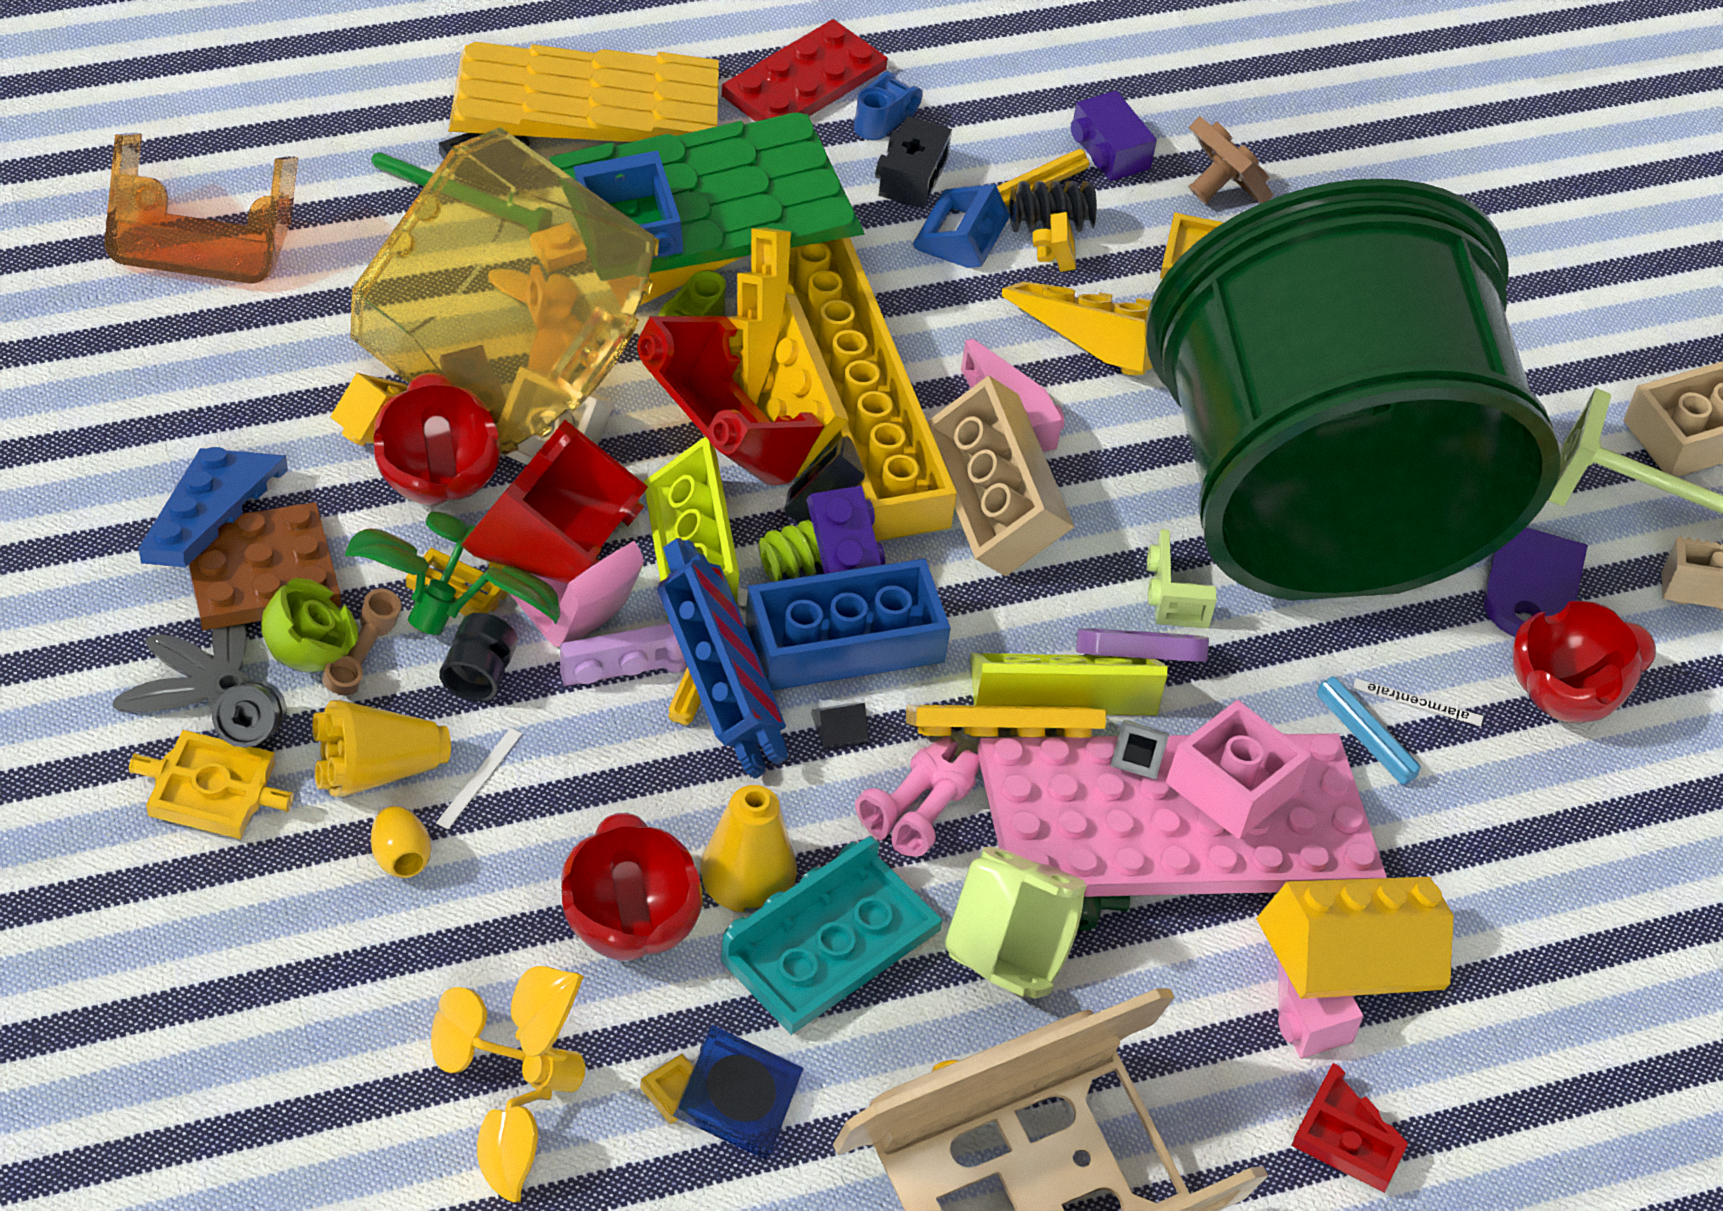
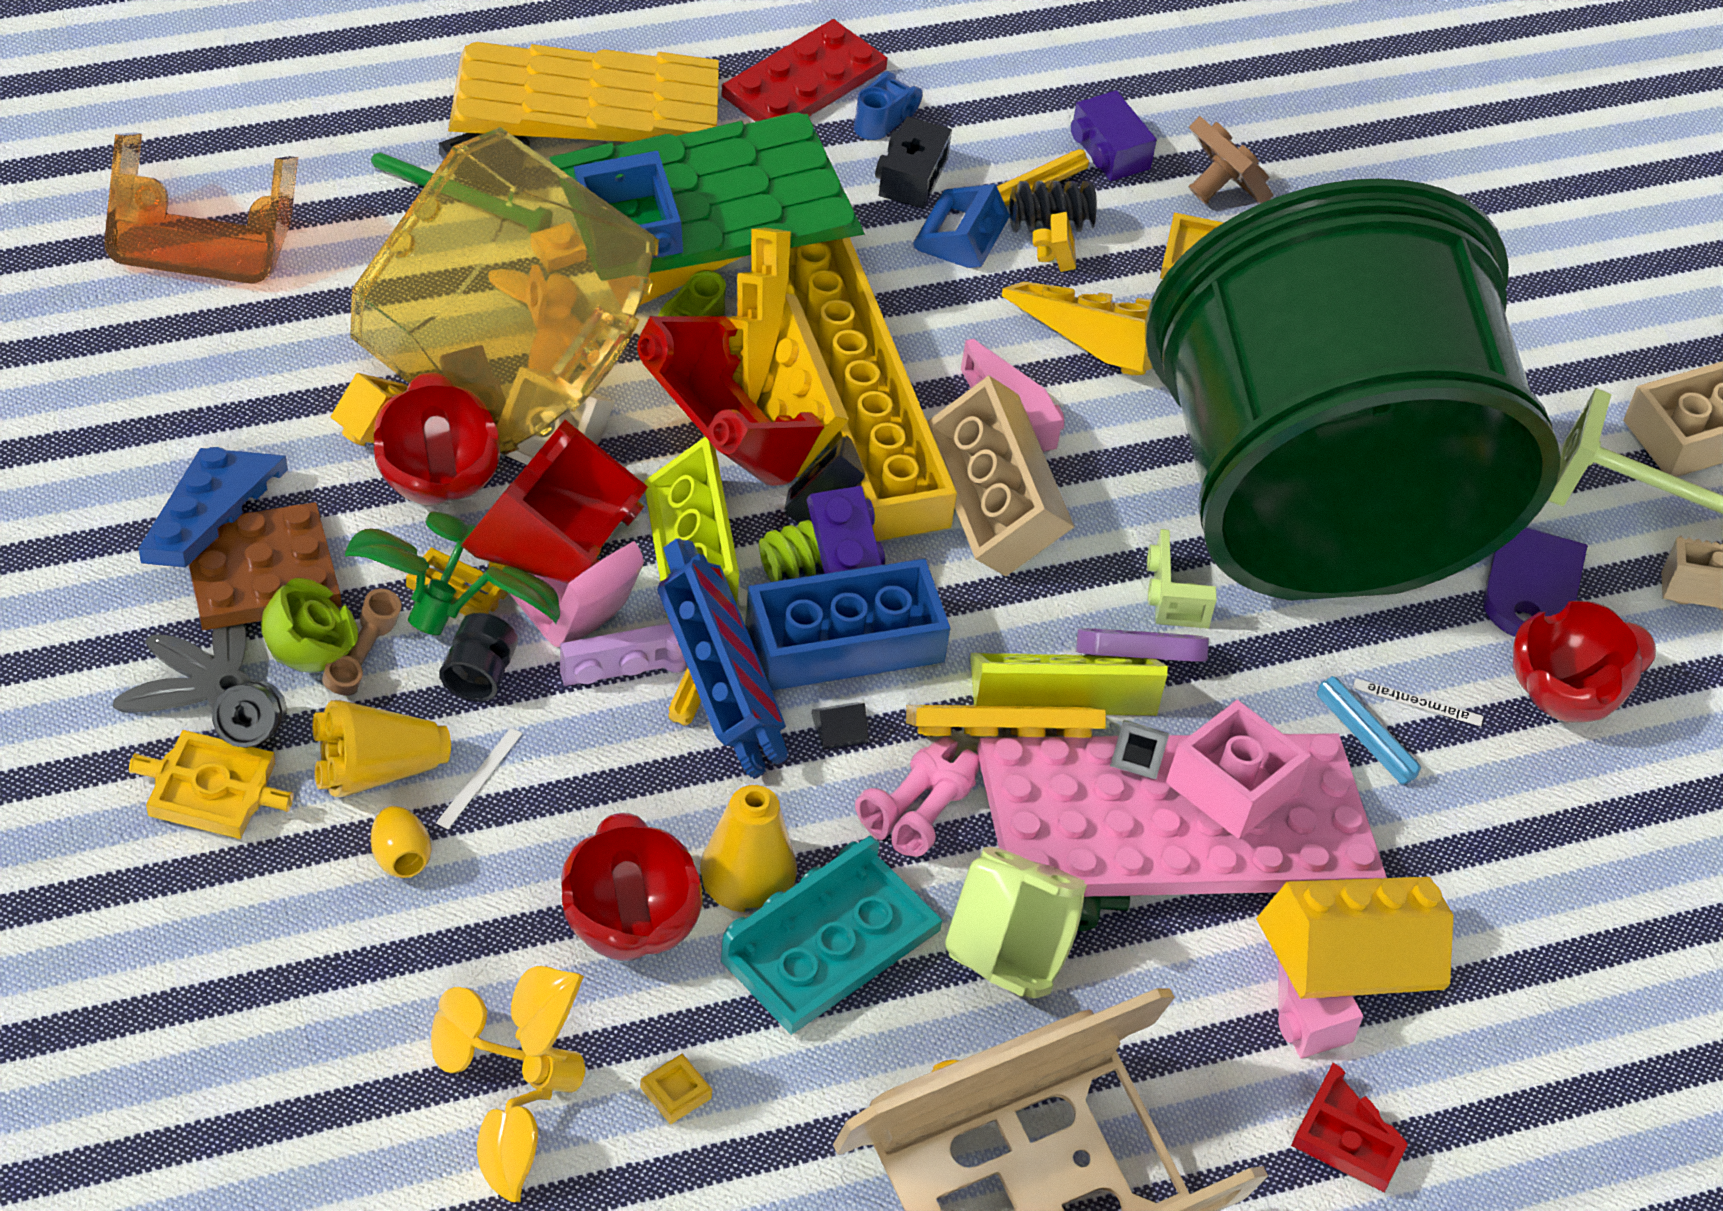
clear blue tile [673,1024,804,1160] -> none

